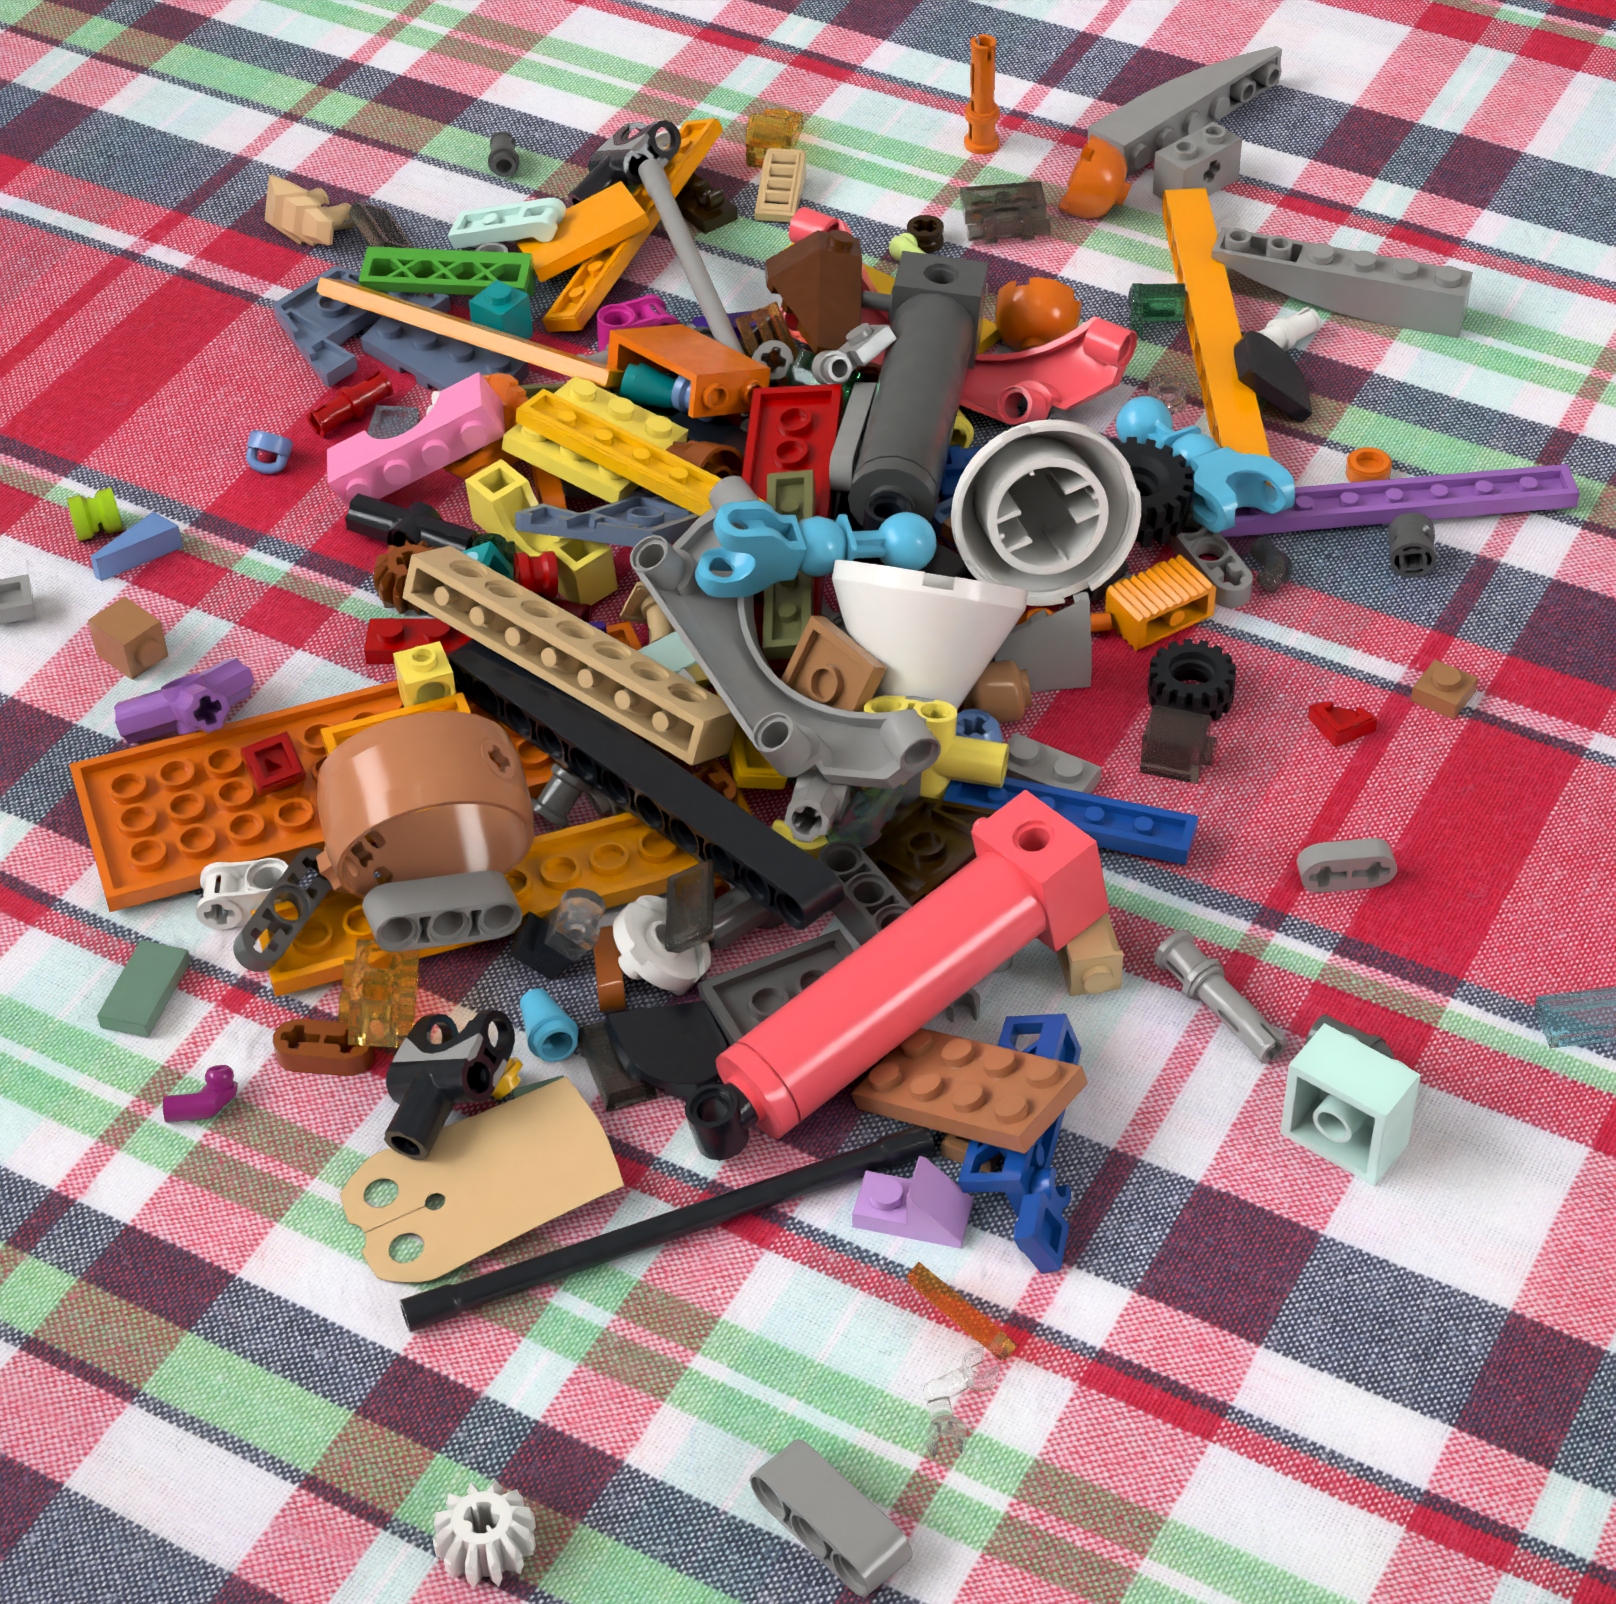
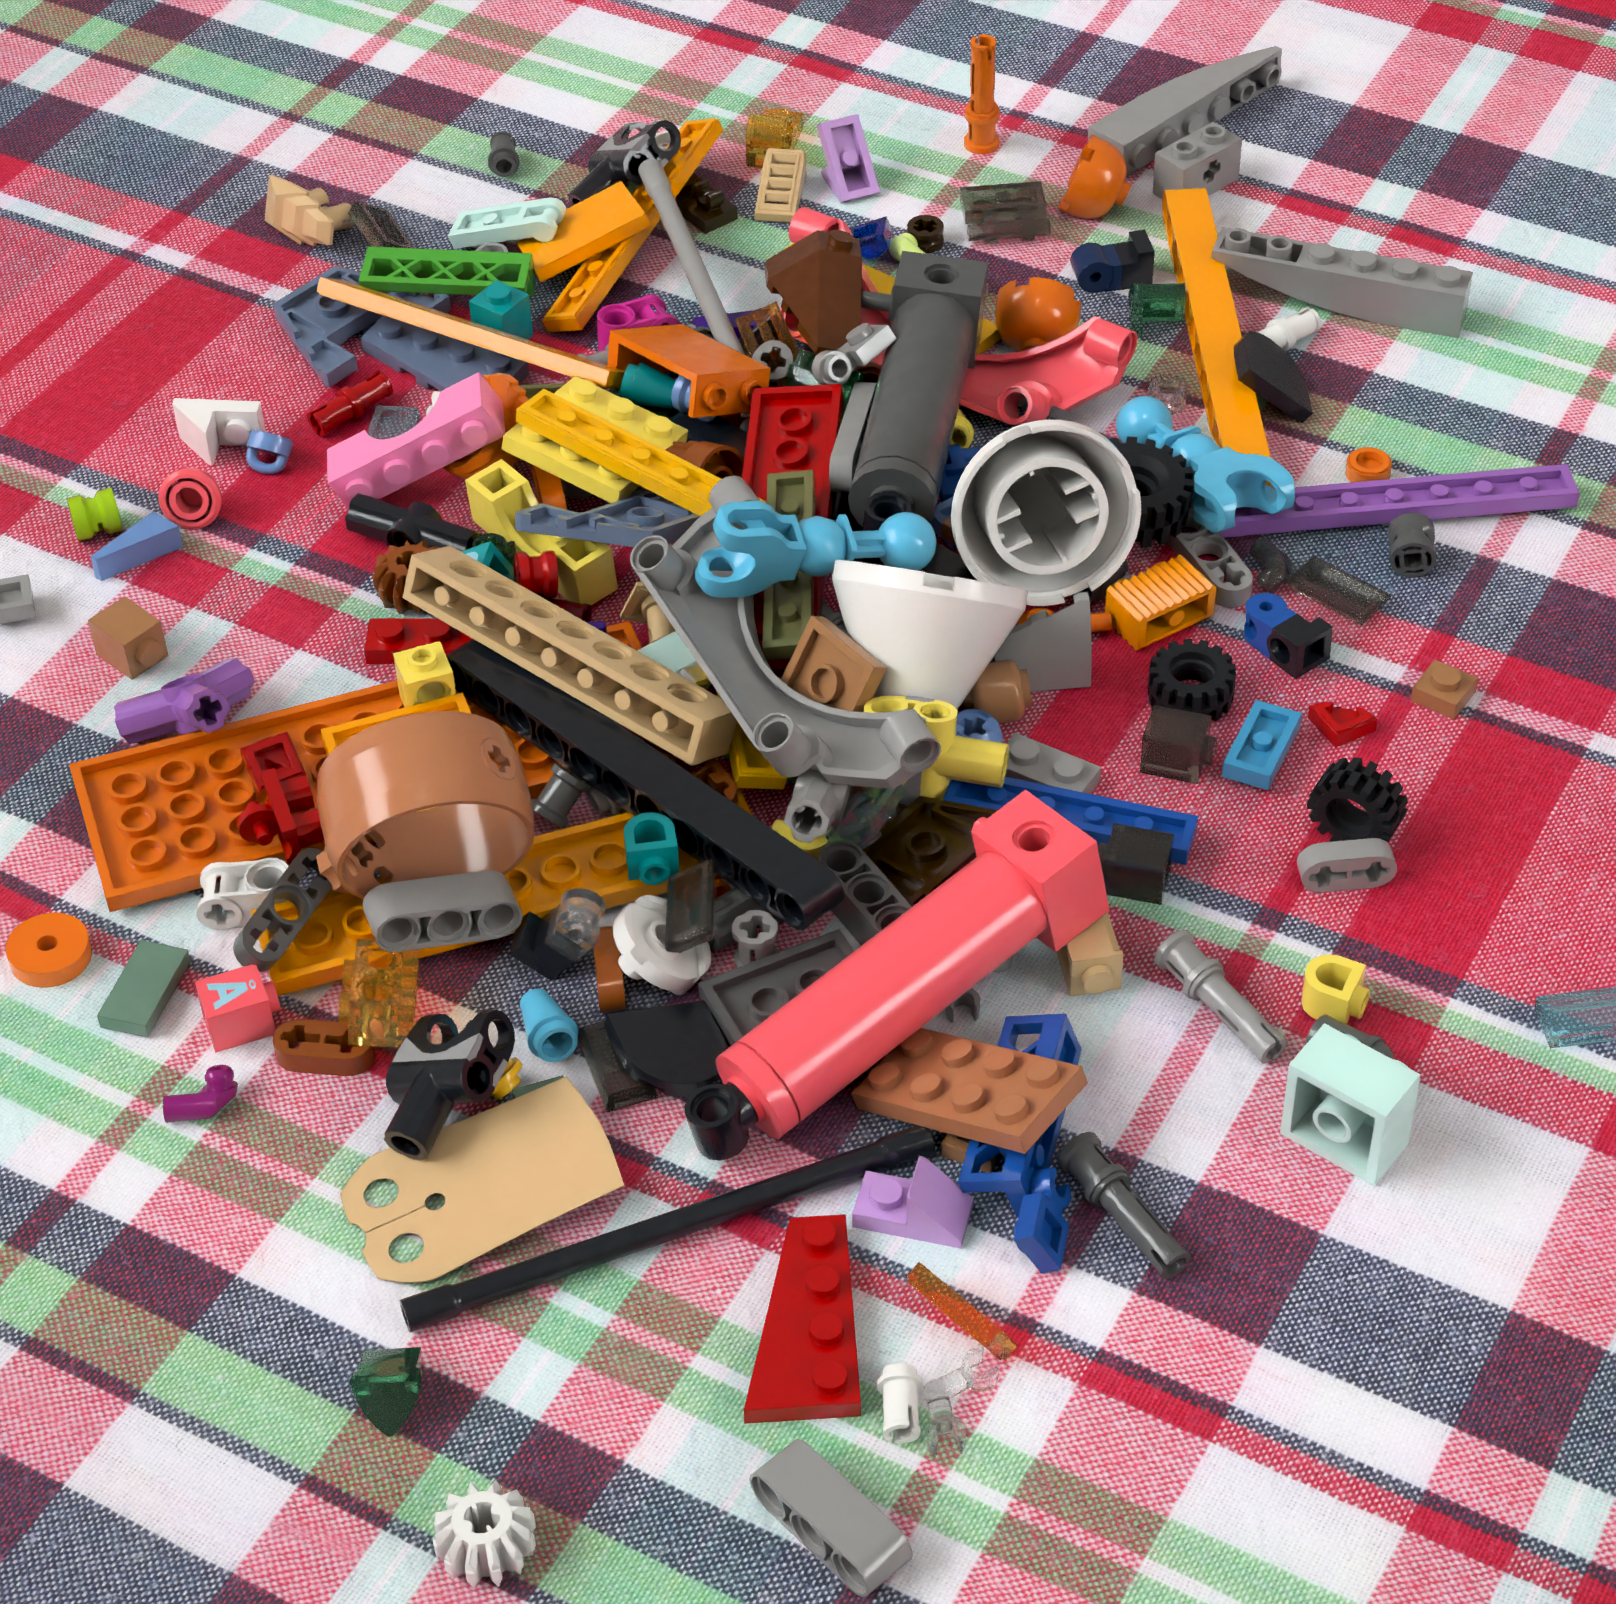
none -> orange piece [6,913,92,988]
none -> coral brick [158,468,222,530]
none -> white slope [172,398,266,466]
none -> coral brick [194,964,281,1053]
none -> red hips [237,768,325,866]
none -> clear green tile [350,1347,423,1437]
none -> teal plate [623,812,680,885]
none -> light grey bush [732,910,779,968]
none -> red wing [744,1214,861,1424]
none -> lavender slope [817,114,880,203]
none -> clear blue plate [850,216,892,259]
none -> white pin [877,1363,923,1444]
none -> dark grey pin [1056,1132,1191,1280]
none -> leg [1070,230,1155,292]
none -> clear smoke brick [1098,823,1174,905]
none -> dark azure plate [1222,700,1302,791]
none -> black leg [1244,593,1333,679]
none -> clear smoke tile [1287,556,1391,626]
none -> light yellow plate [1301,955,1370,1024]
none -> black tyre [1307,757,1408,842]

